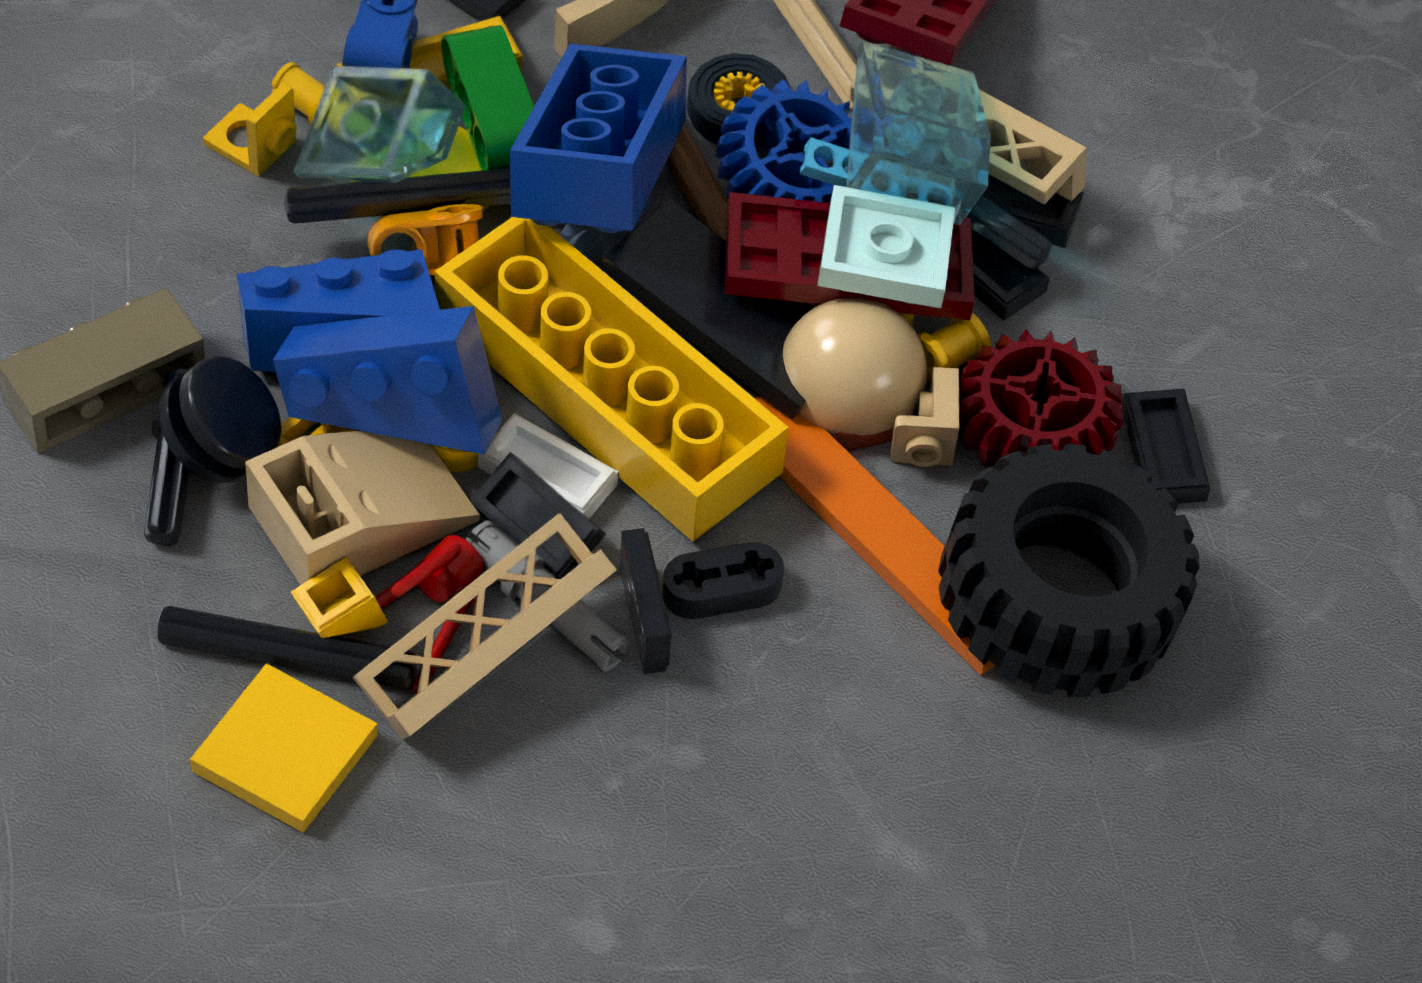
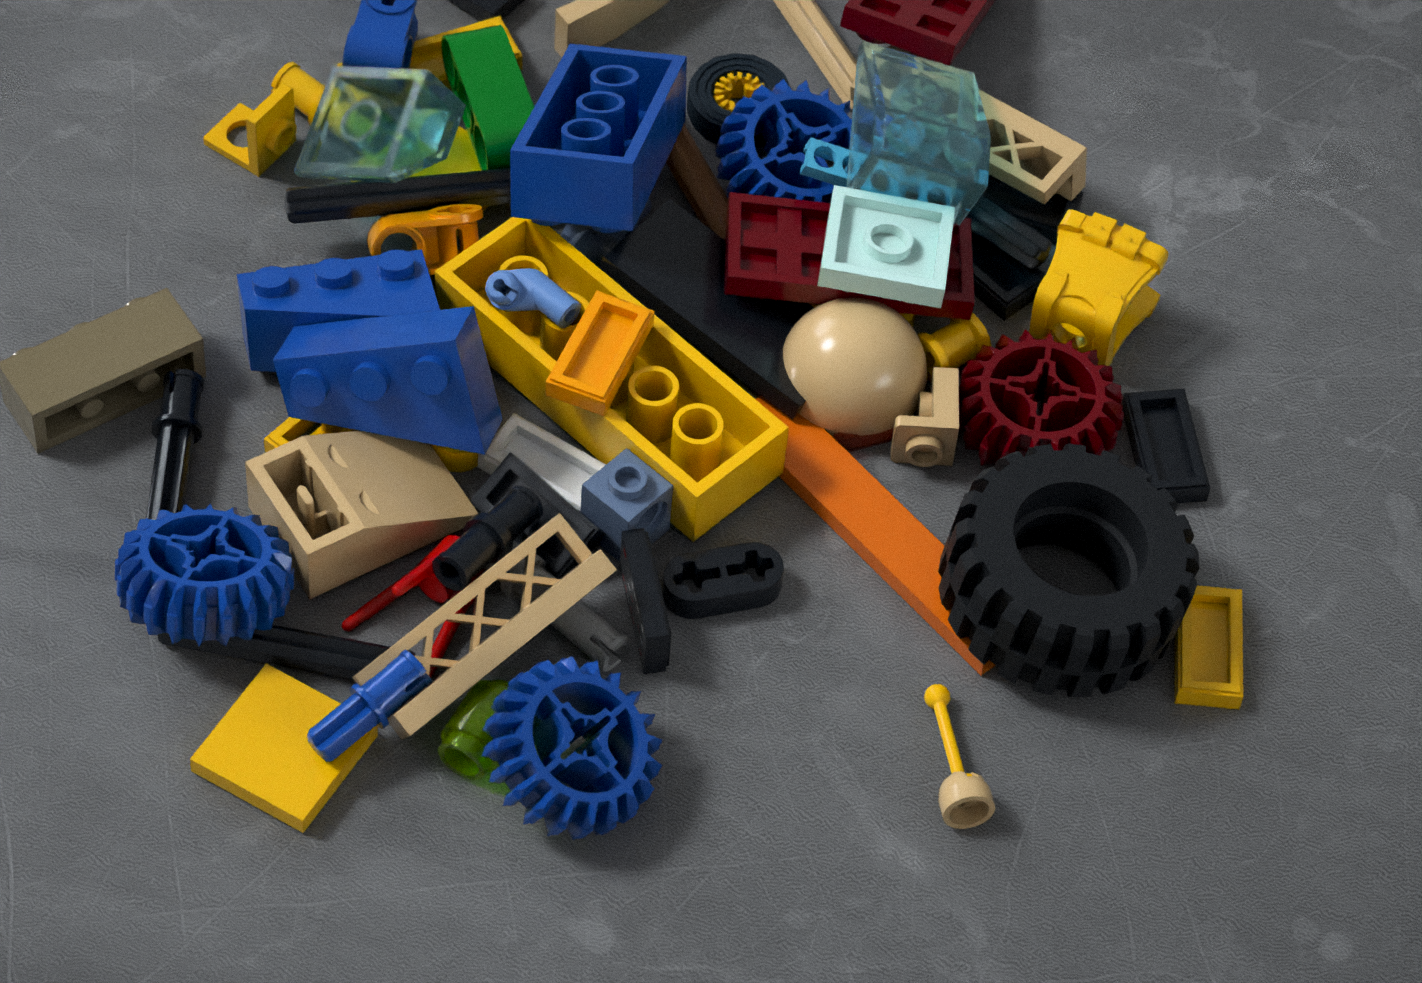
black head [158,356,282,483] -> none
yellow slope [291,557,388,638] -> none
none -> blue gear [115,503,295,647]
none -> blue axle [307,650,432,762]
none -> black pin [432,485,543,591]
none -> clear neon green brick [438,679,509,780]
none -> blue gear [482,656,663,840]
none -> medium blue arm [485,268,581,328]
none -> light orange tile [545,290,655,416]
none -> sand blue brick [580,448,673,562]
none -> tan hinge [924,684,995,829]
none -> yellow piece [1029,209,1168,366]
none -> yellow tile [1175,585,1243,710]

